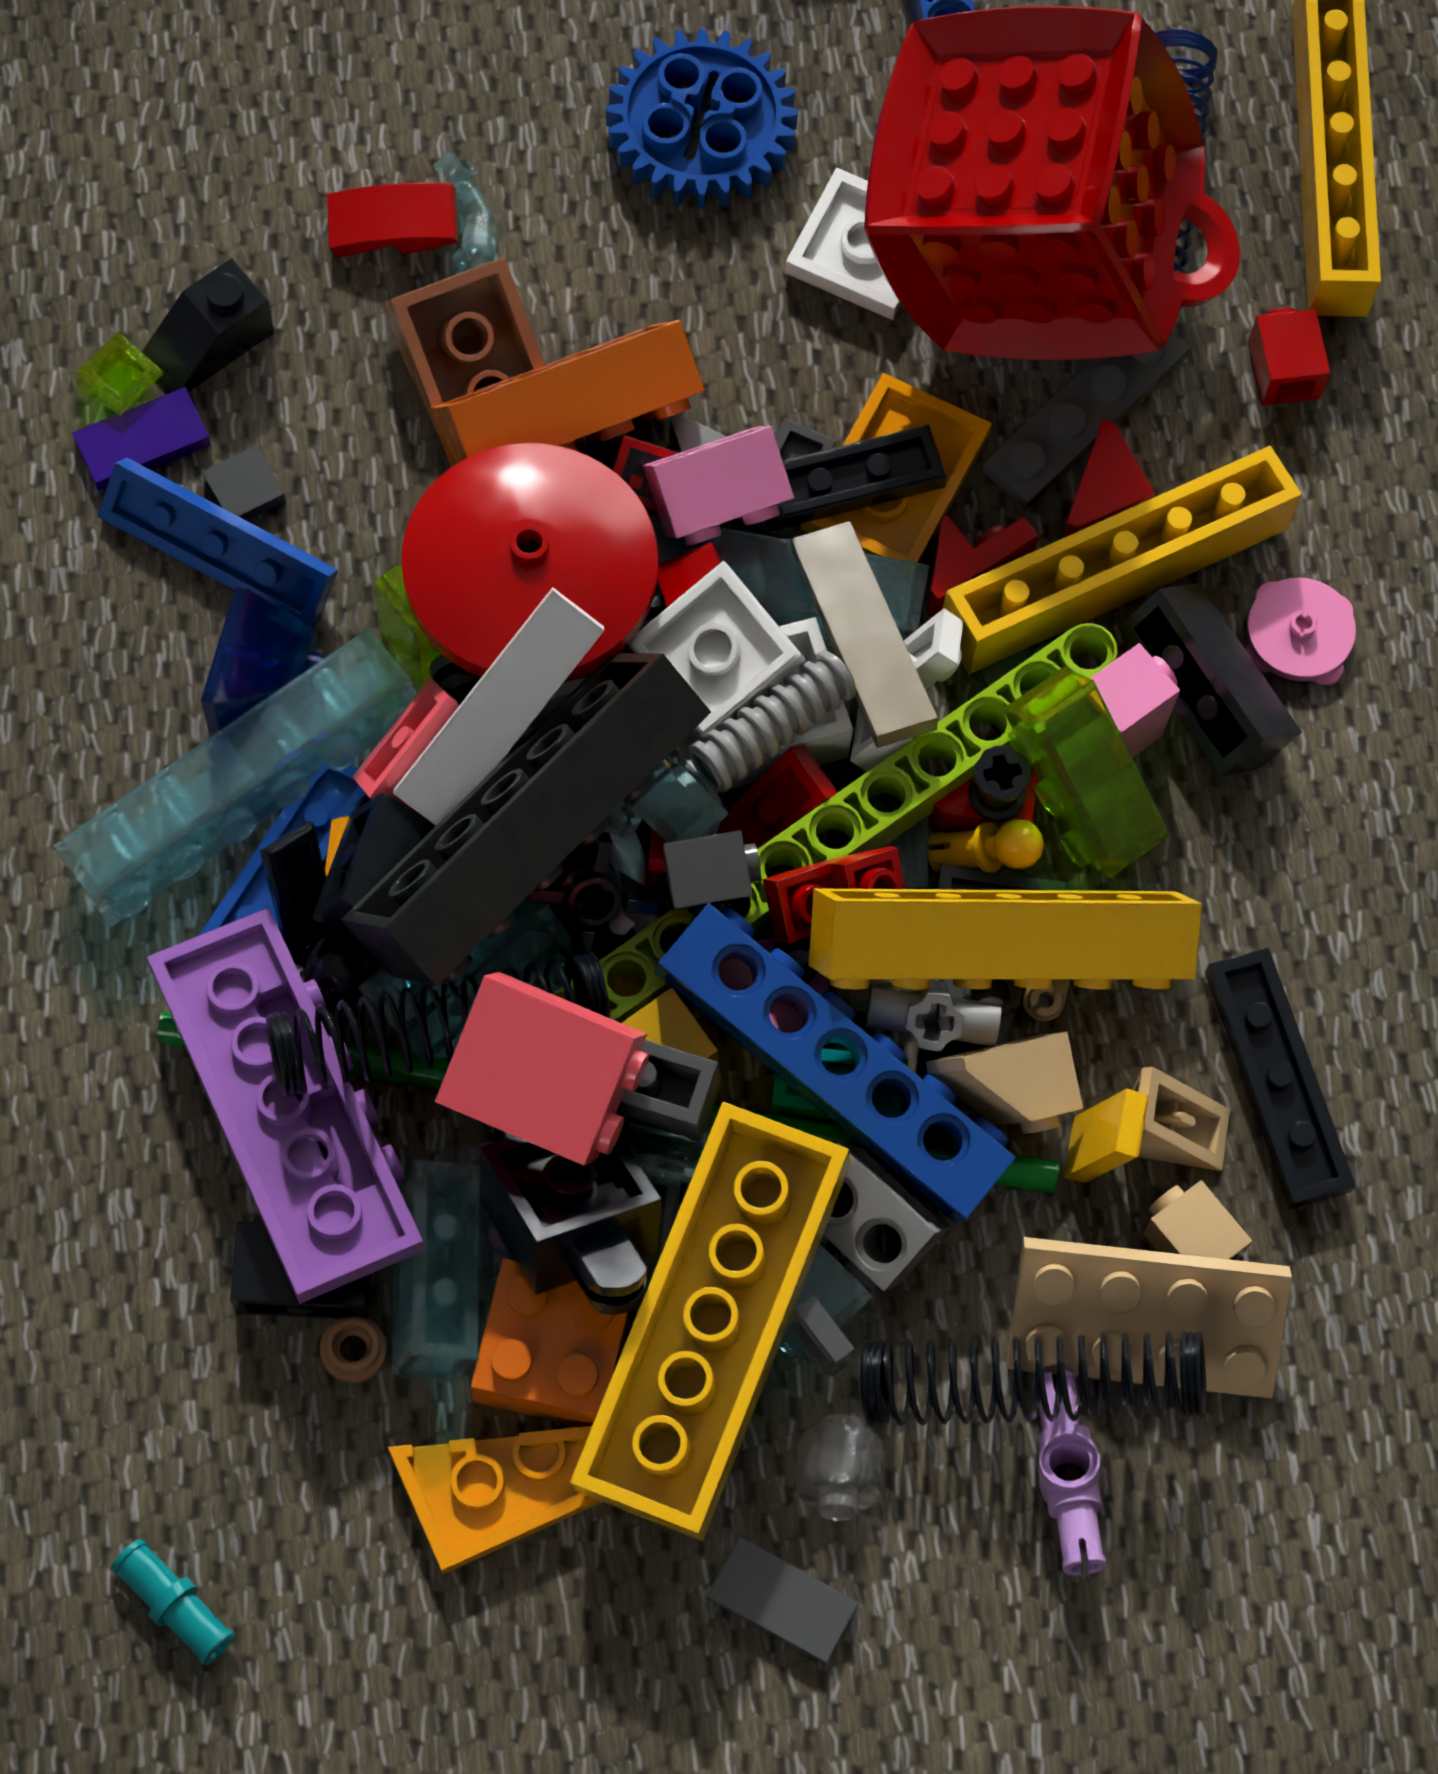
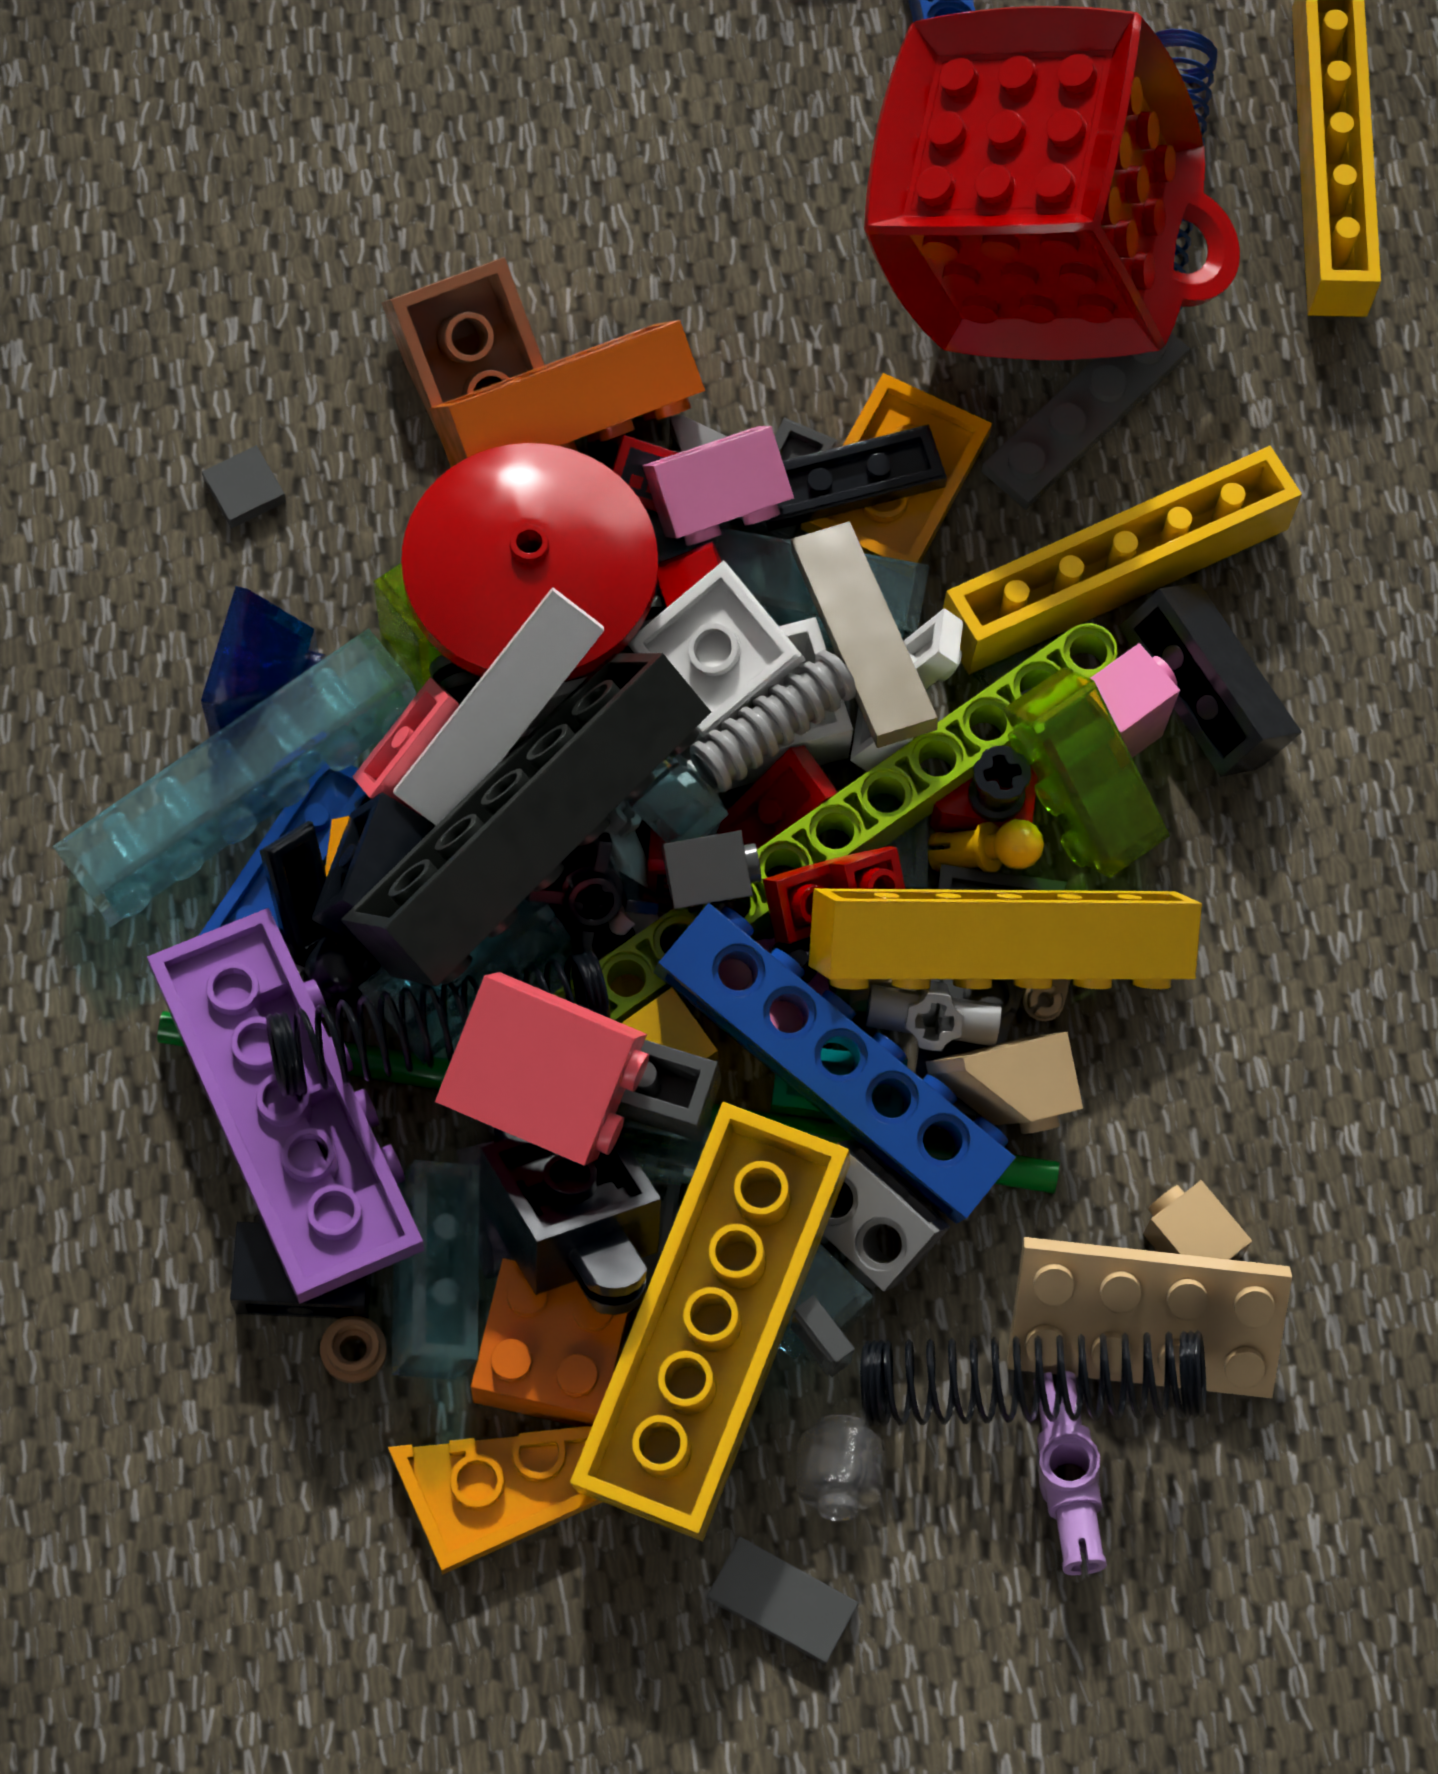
dark purple tile [72,387,211,491] -> none
clear neon green slope [76,332,163,415] -> none
blue plate [97,458,339,629] -> none
teal pin [110,1539,236,1666] -> none
black slope [140,258,274,393] -> none
red slope [327,183,458,257] -> none
clear light blue arm [433,152,498,274] -> none
blue gear [606,28,798,209] -> none
white plate [785,167,901,320] -> none
red slope [926,513,1038,618] -> none
red slope [1062,419,1155,539] -> none
yellow tile [1063,1088,1149,1183] -> none
tan slope [1132,1067,1230,1171] -> none
black plate [1205,947,1356,1210] -> none
bright pink piece [1246,578,1356,685] -> none
red brick [1248,307,1330,406] -> none

